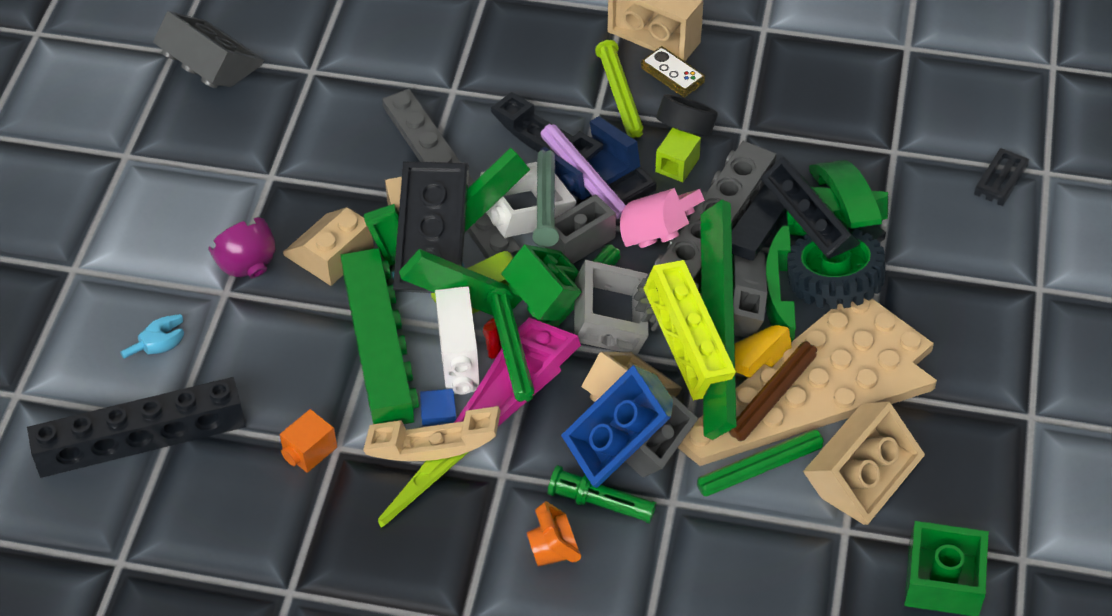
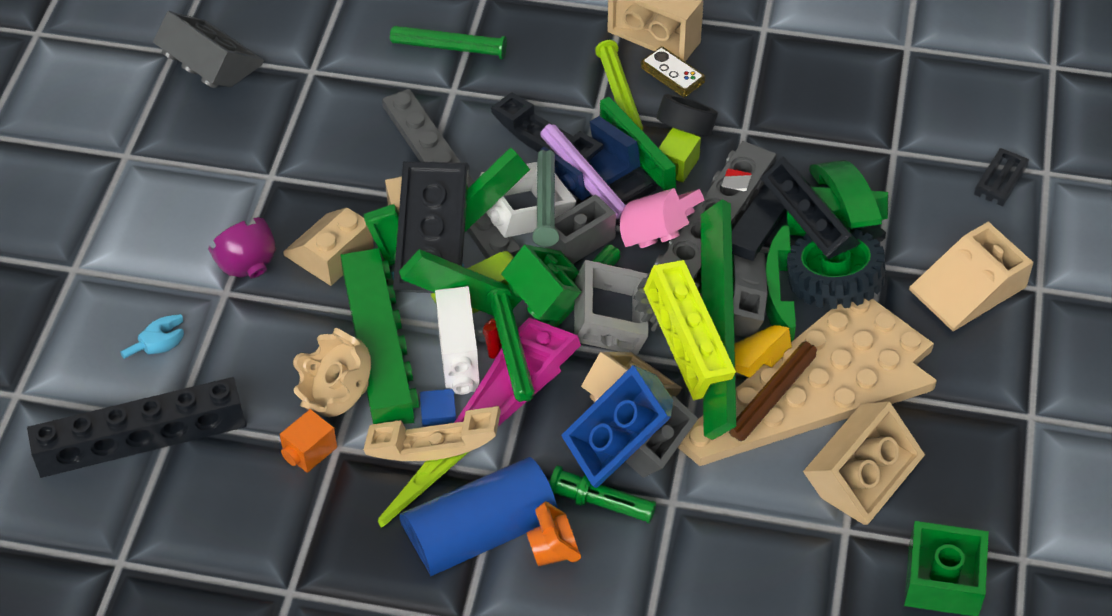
green axle [697,429,824,497] -> none
none -> tan plate [293,328,371,417]
none -> green axle [390,26,507,59]
none -> blue brick [399,457,558,576]
none -> green tile [600,97,676,191]
none -> light grey sticker [722,169,752,191]
none -> tan slope [909,222,1033,332]

